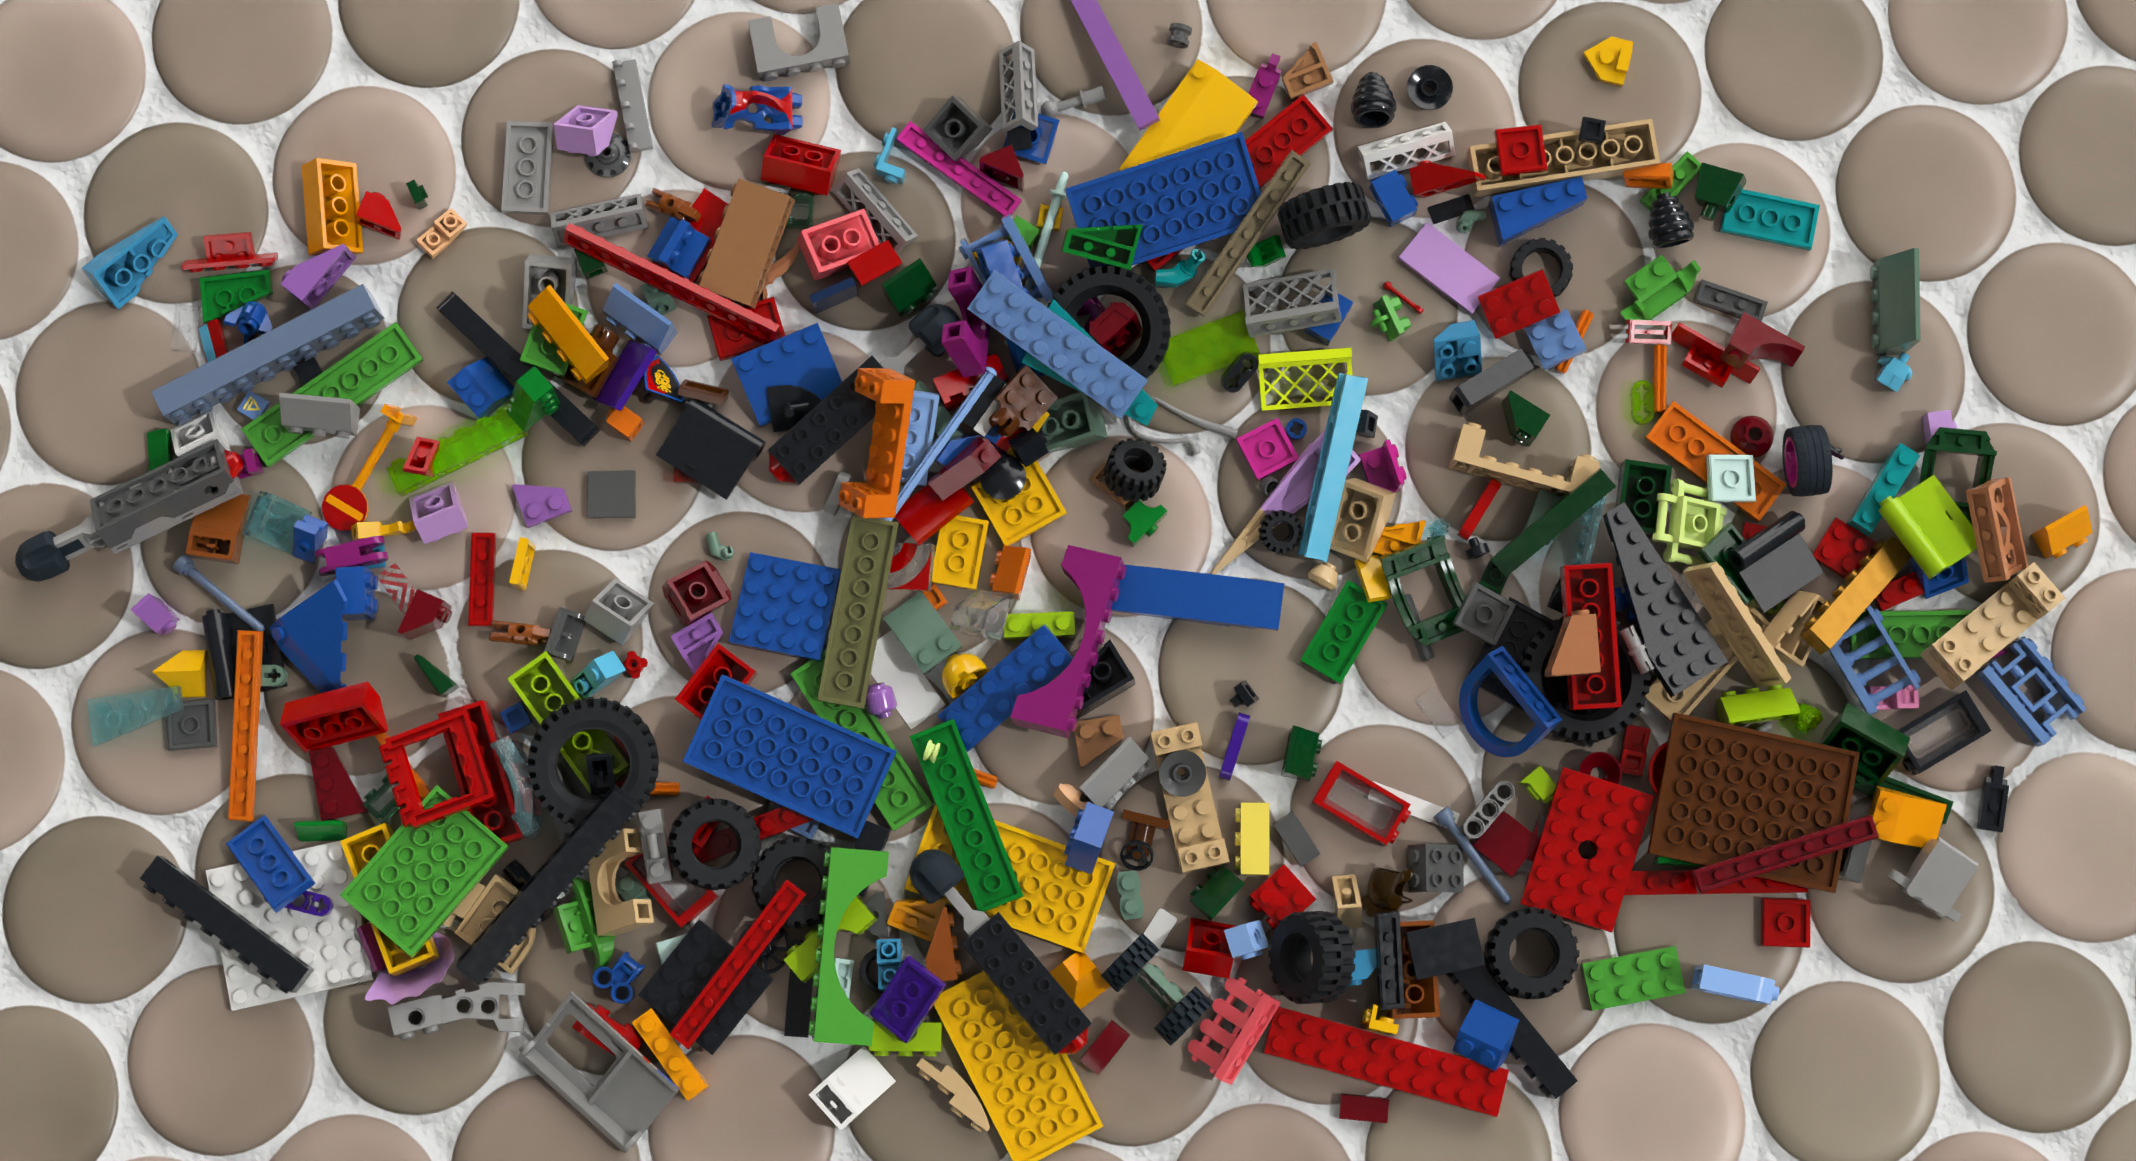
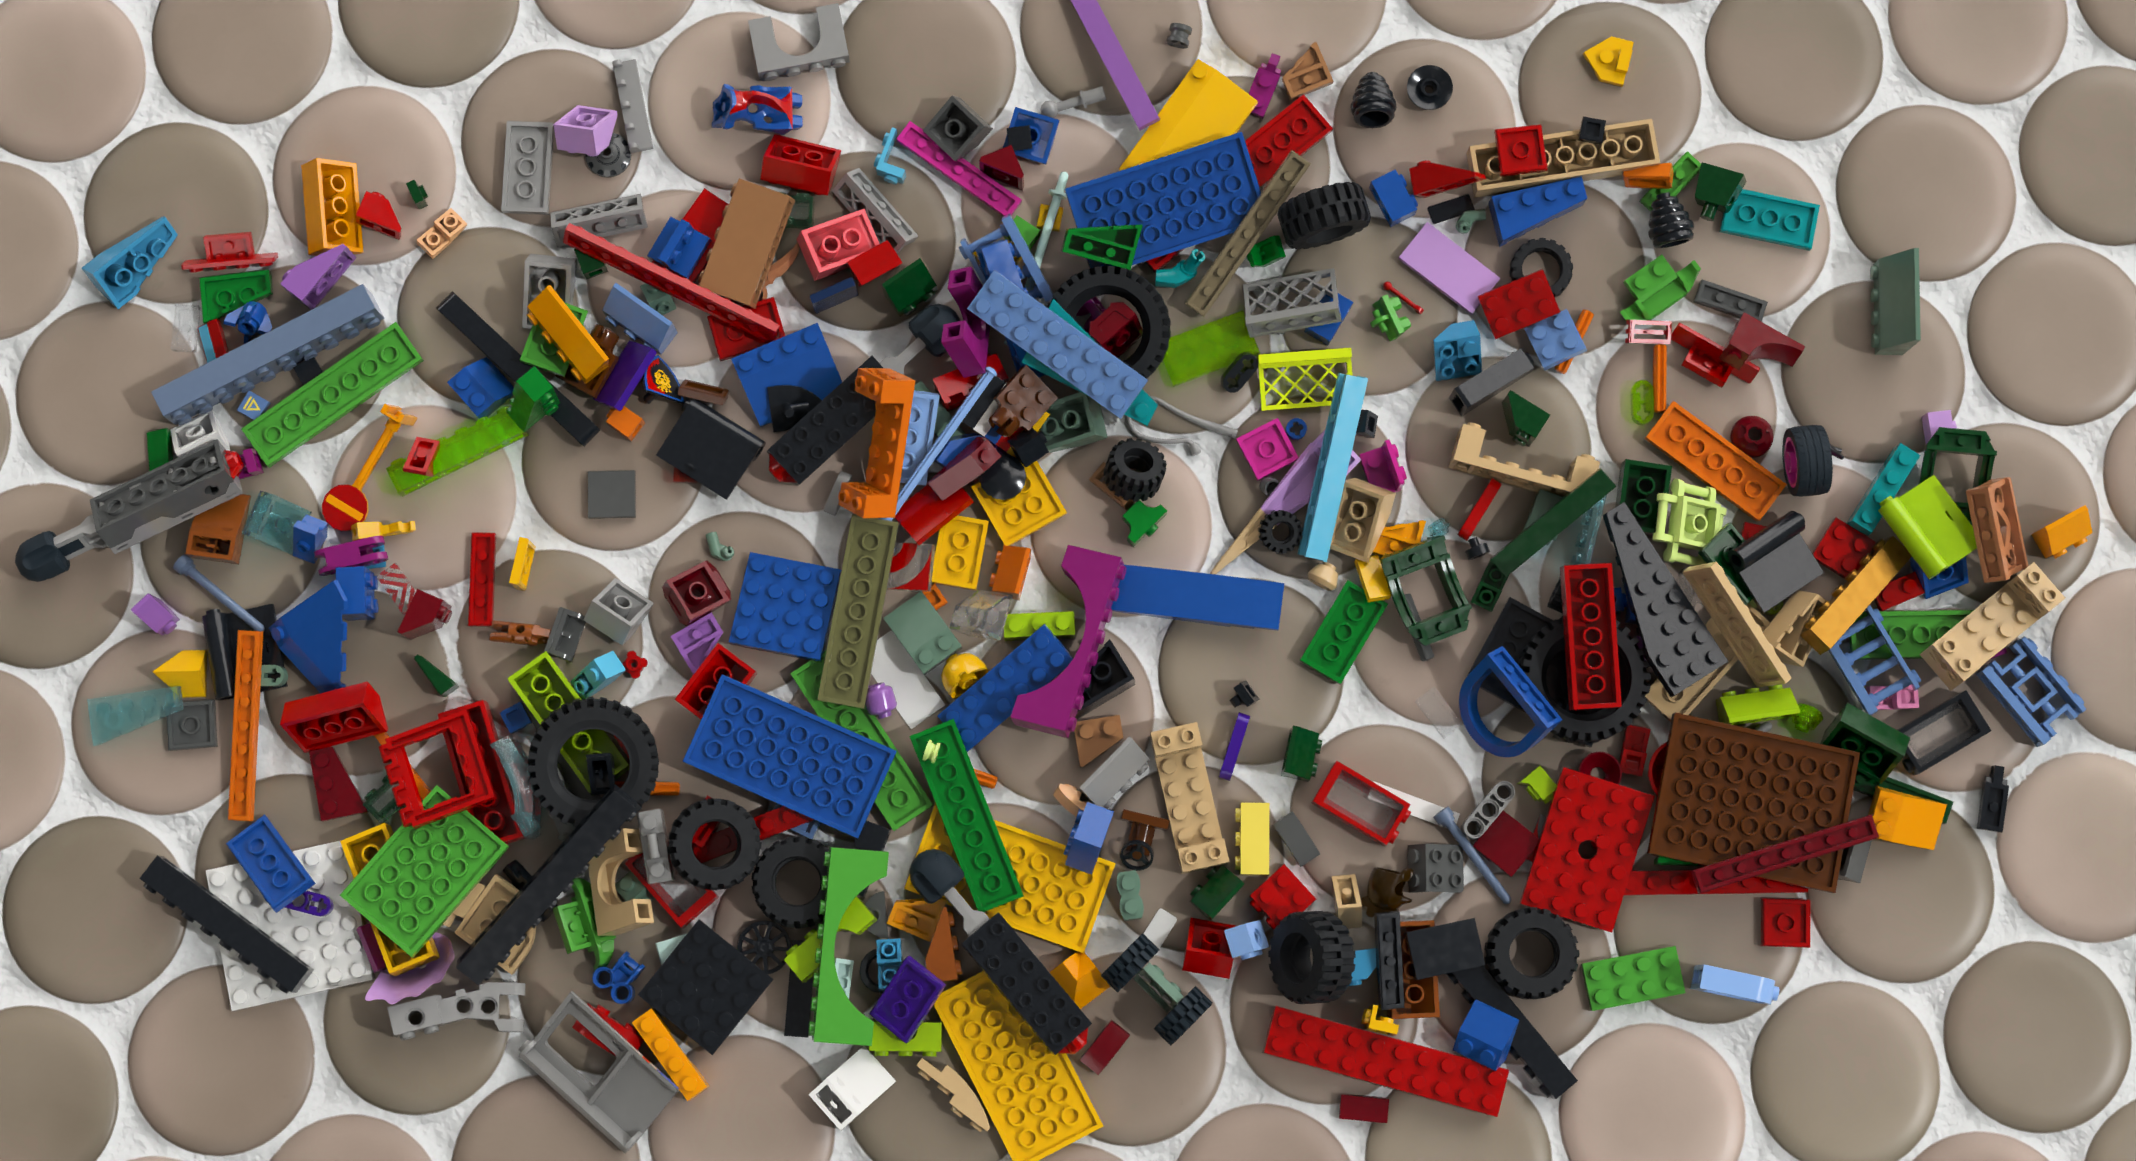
light grey slope [279,393,360,439] -> none
green slope [294,820,347,842] -> none
lavender slope [409,481,468,544] -> none
medium lavender wing [512,484,572,528] -> none
dark orange hinge [645,188,701,223] -> none
red plate [669,879,806,1049] -> none
light grey fence [999,41,1038,132] -> none
dark grey dish [1159,750,1206,797] -> none
coral fence [1187,977,1281,1085] -> none
white fence [1357,122,1456,180] -> none
dark grey plate [1452,582,1516,646] -> none
nougat slope [1544,610,1601,677] -> none
light grey pin [1619,625,1654,675] -> none
light aqua tile [1706,455,1756,503] -> none
medium azure piece [1875,351,1913,392] -> none
light grey piece [1887,837,1978,923] -> none

